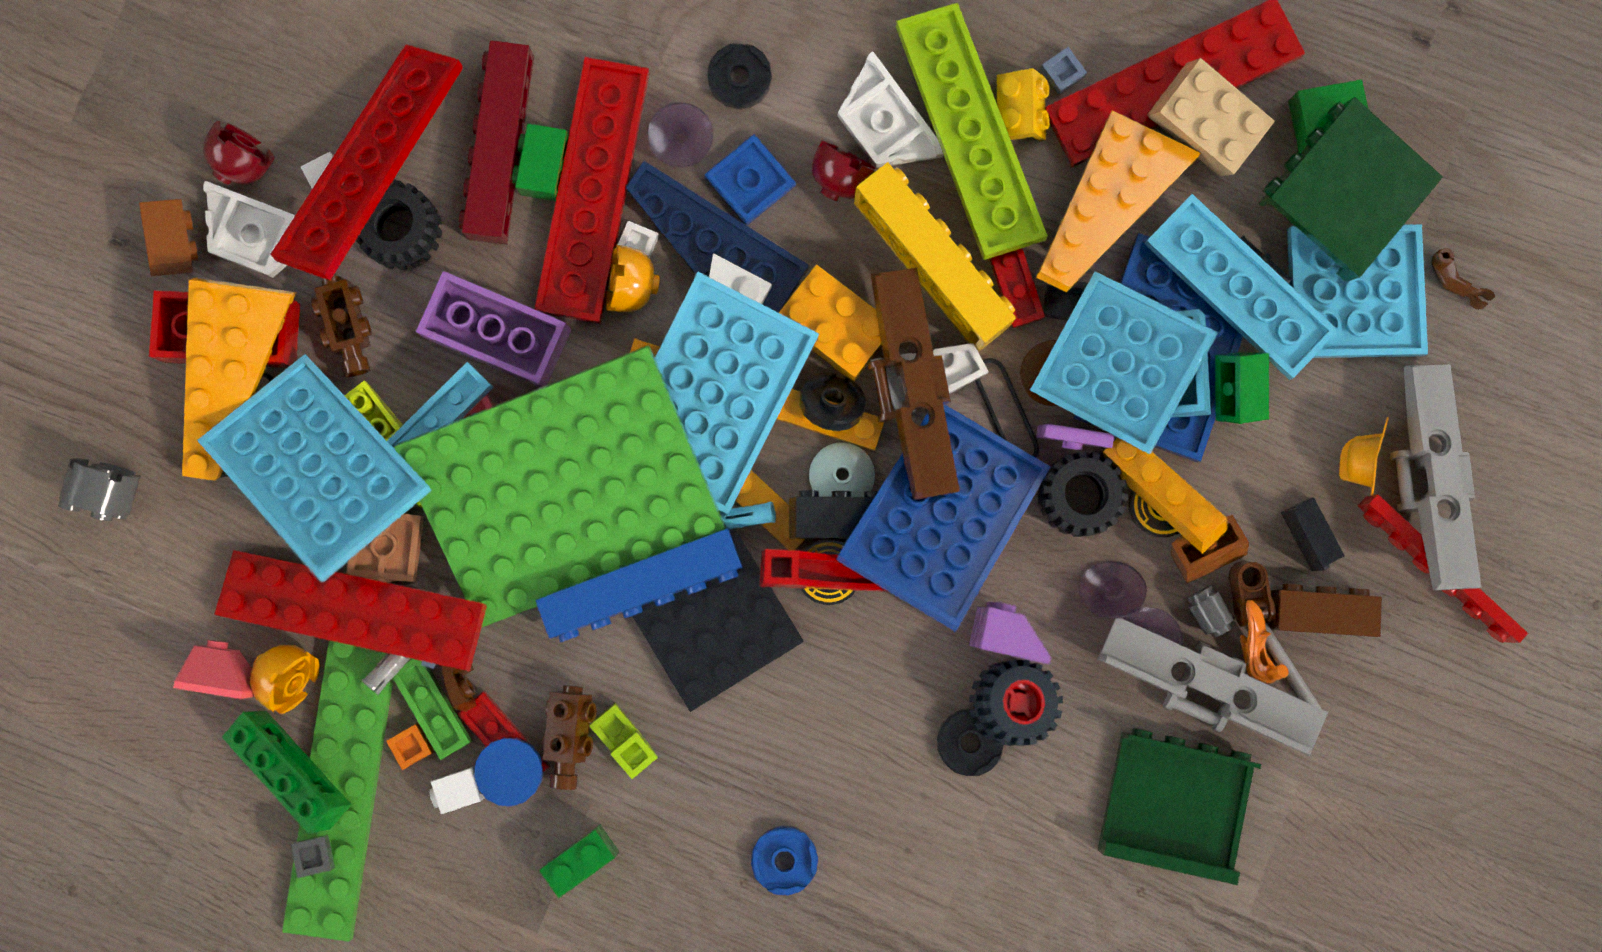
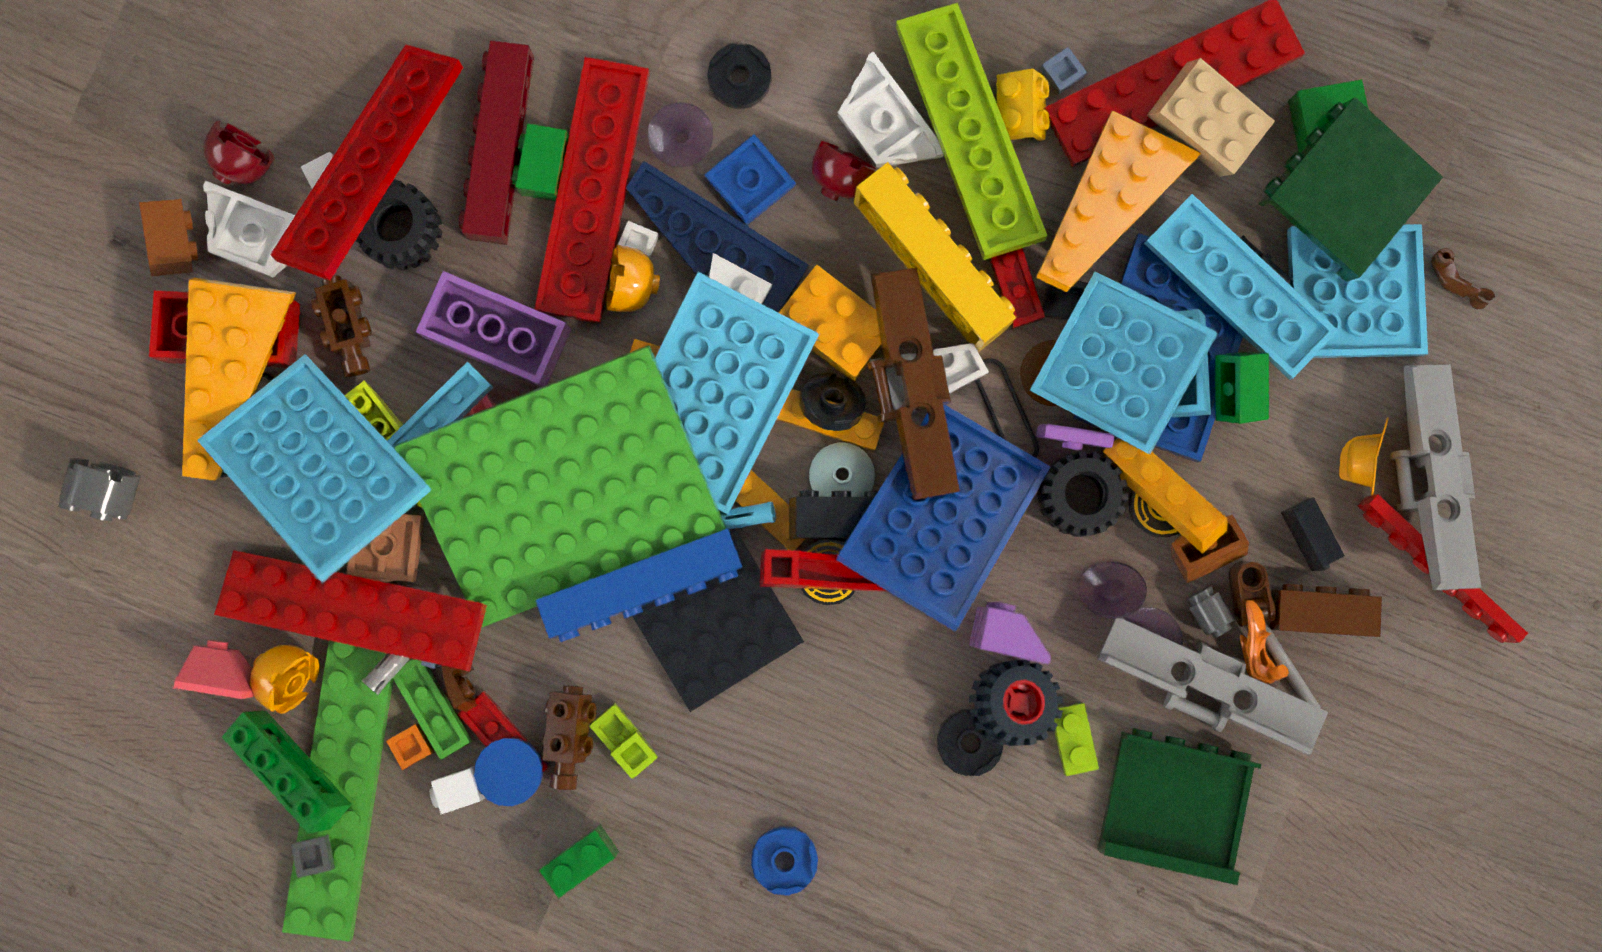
none -> lime plate [1054,702,1099,776]

